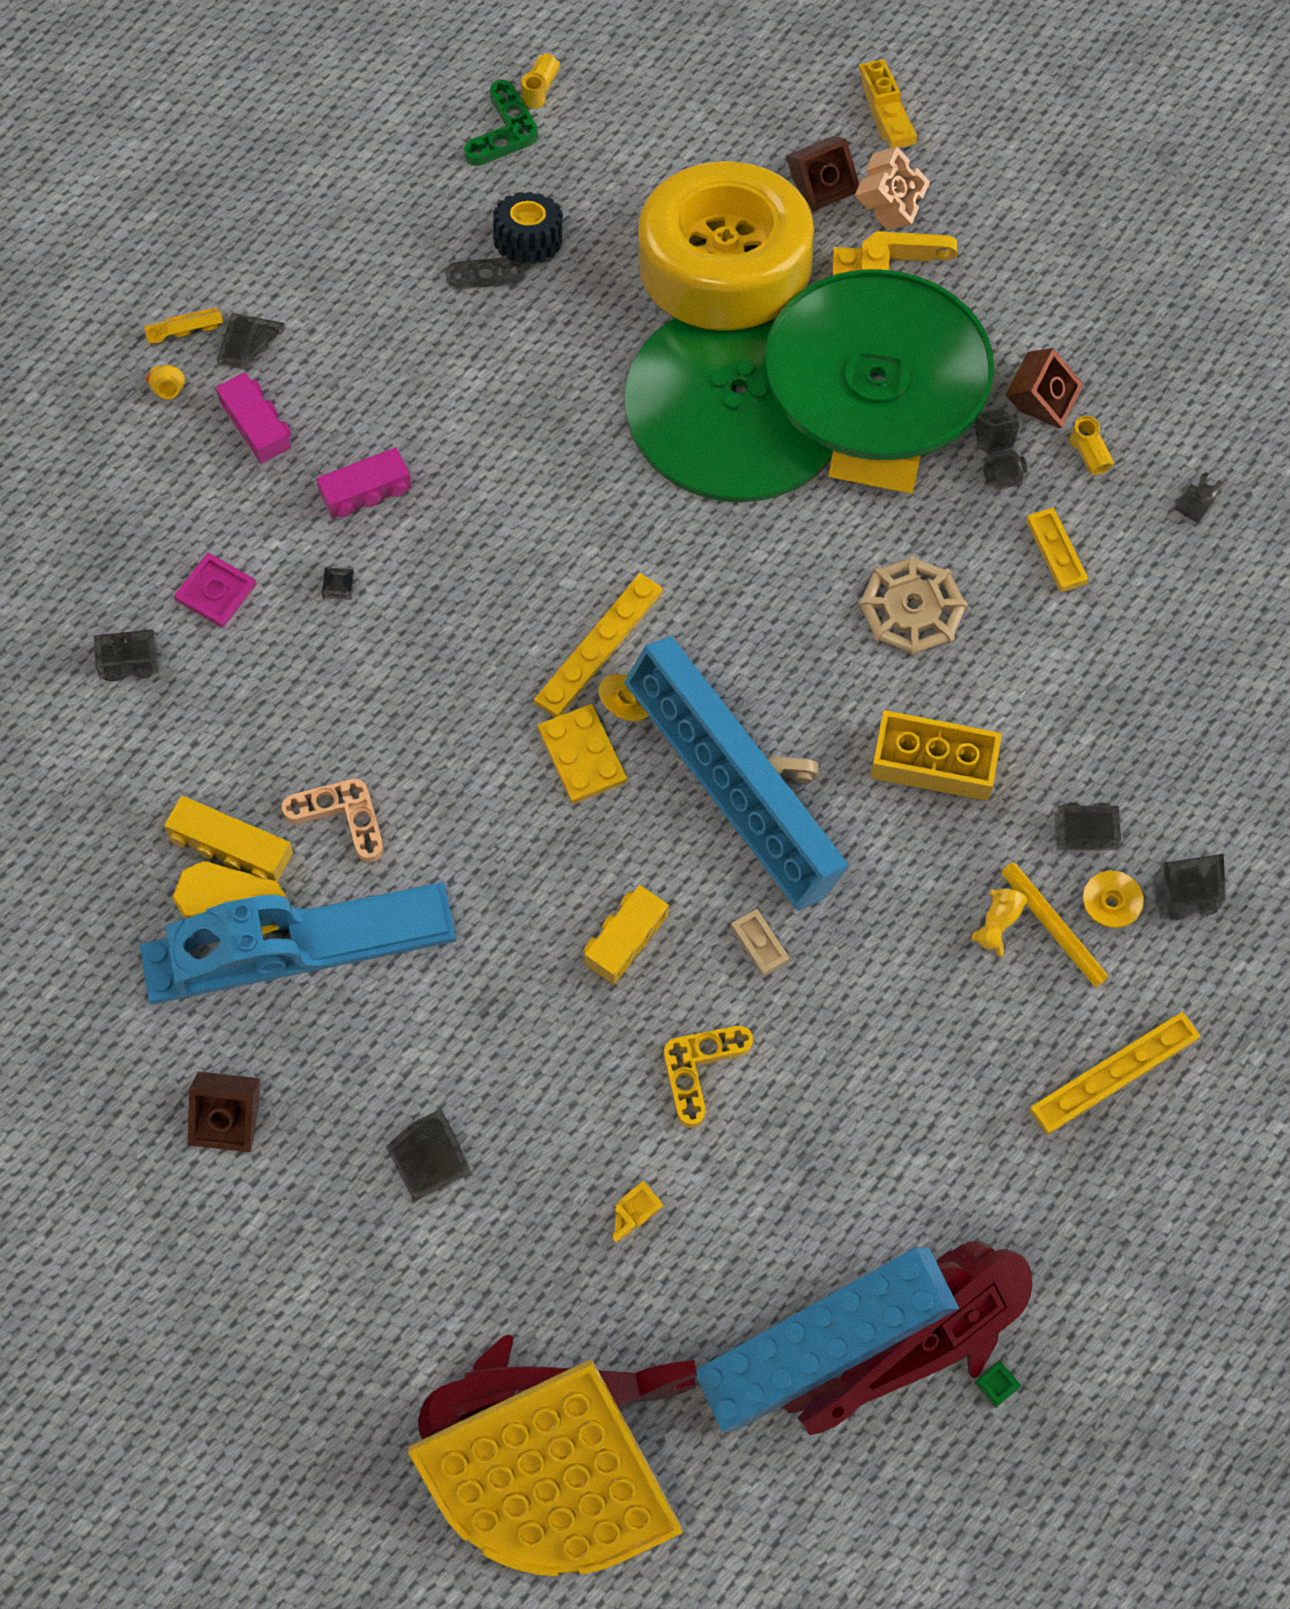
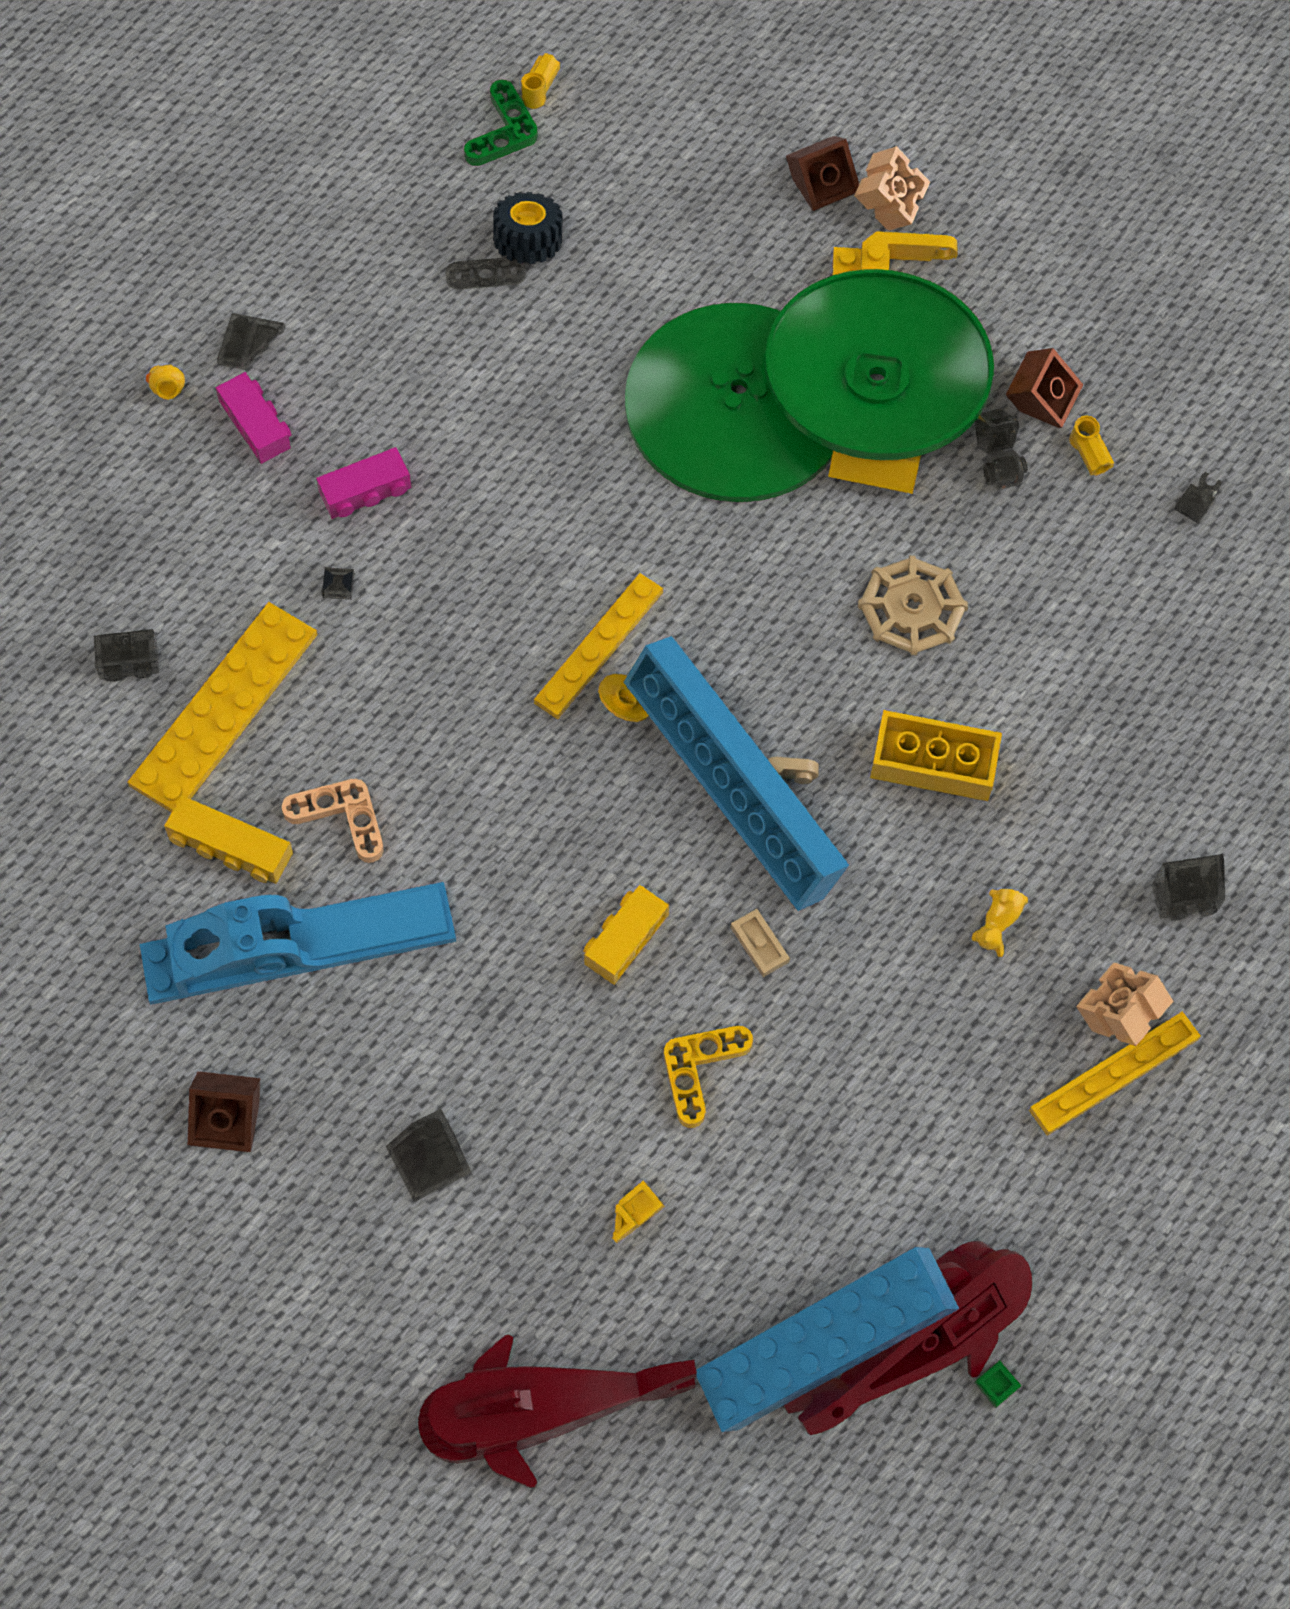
yellow hinge [144,306,224,344] -> none
yellow shield [172,861,288,935] -> none
dark pink tile [174,552,257,628] -> none
yellow plate [408,1359,683,1576] -> none
yellow plate [537,704,627,804] -> none
yellow wheel [638,161,814,331] -> none
yellow slope [859,59,917,148] -> none
yellow axle [1002,862,1108,987] -> none
yellow plate [1026,507,1089,593] -> none
clear smoke brick [1054,802,1121,850] -> none
yellow dish [1082,870,1144,929] -> none
none -> yellow plate [127,602,318,812]
none -> light nougat brick [1076,963,1173,1046]

